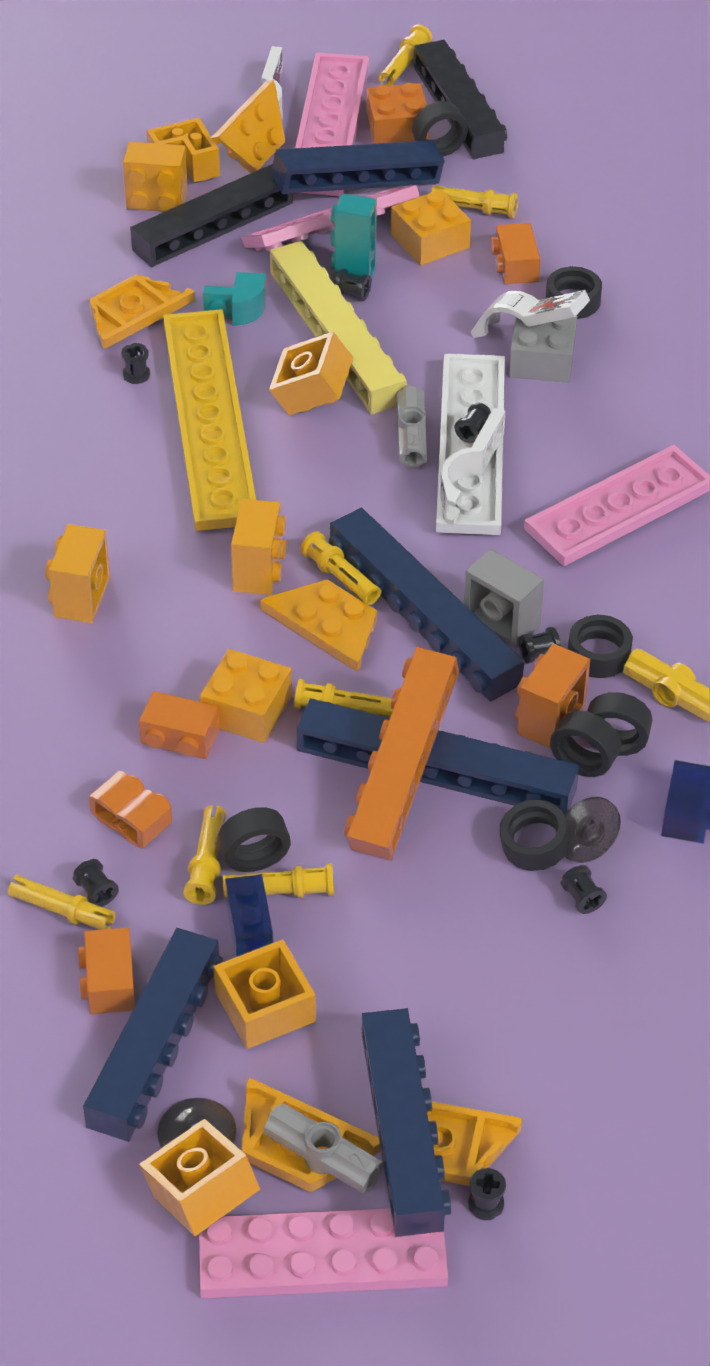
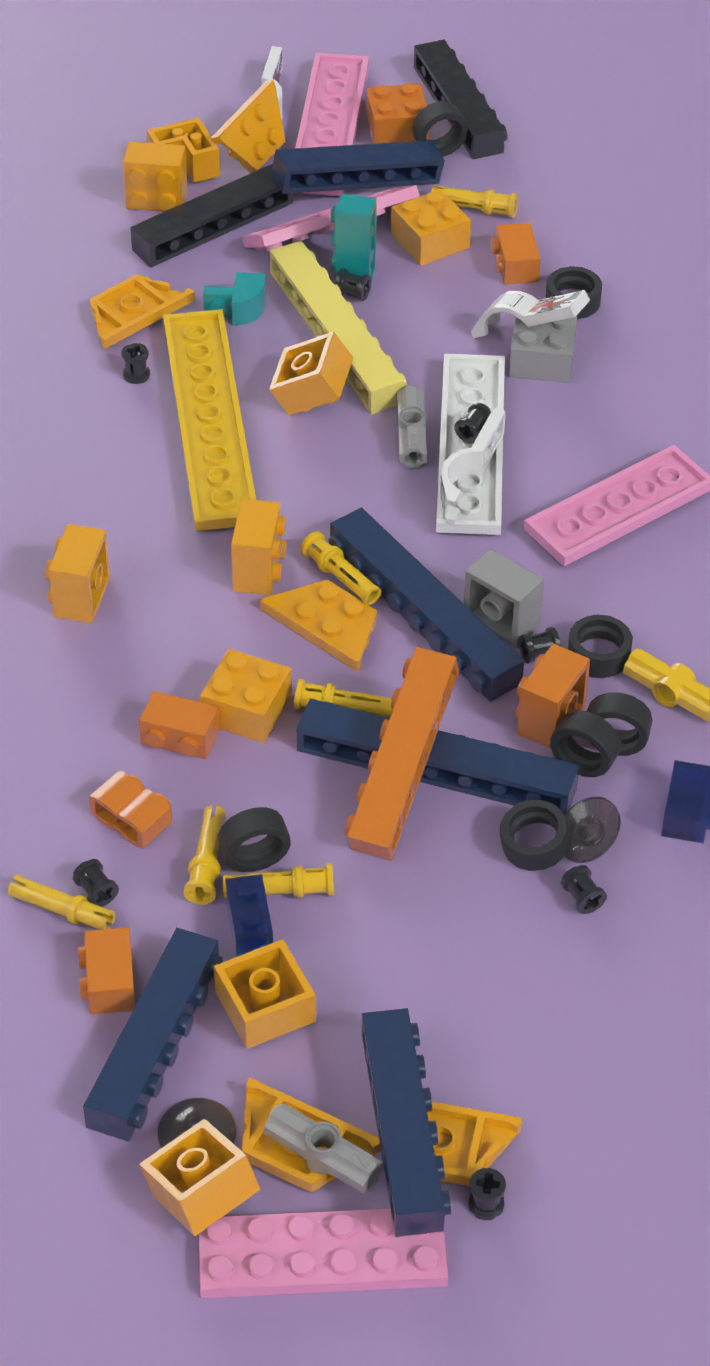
yellow pin [379,24,432,86] -> none

